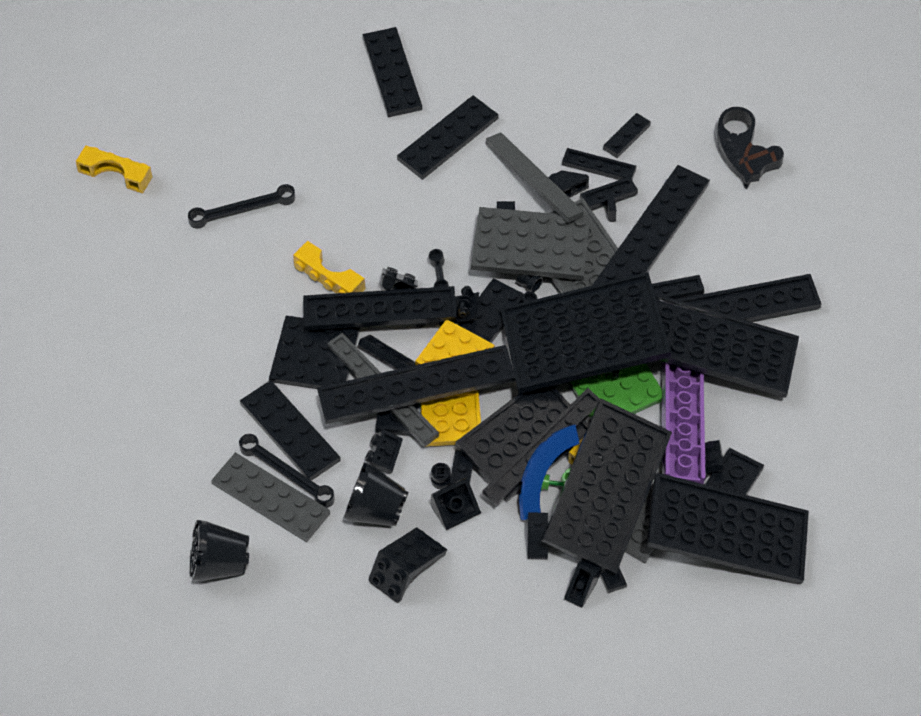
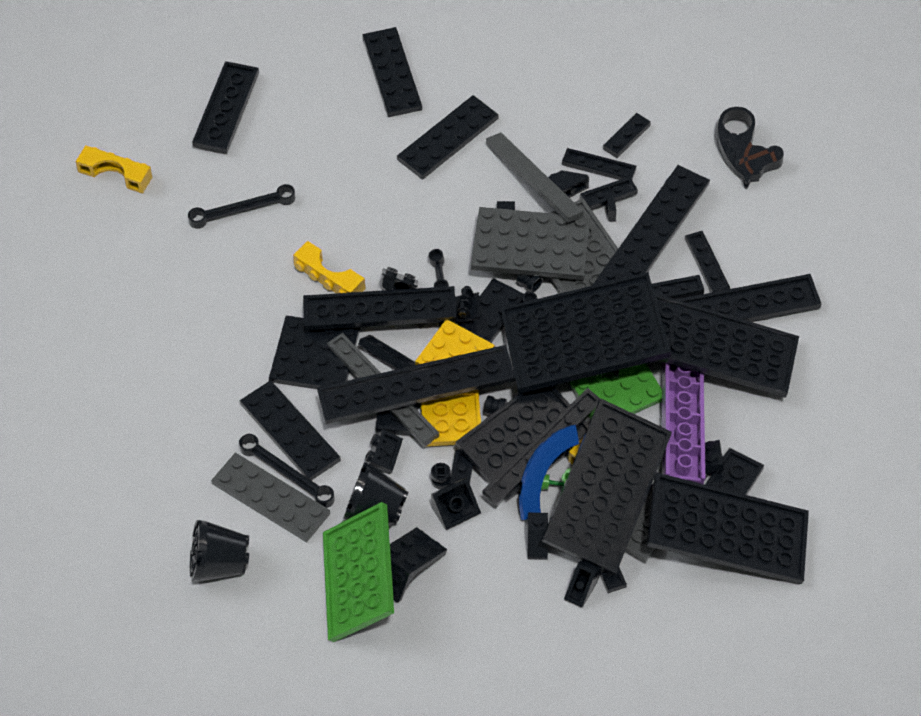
none -> black plate [192,61,259,153]
none -> bright green plate [323,502,394,642]
none -> black wheel [484,395,507,415]
none -> black tile [685,230,730,293]

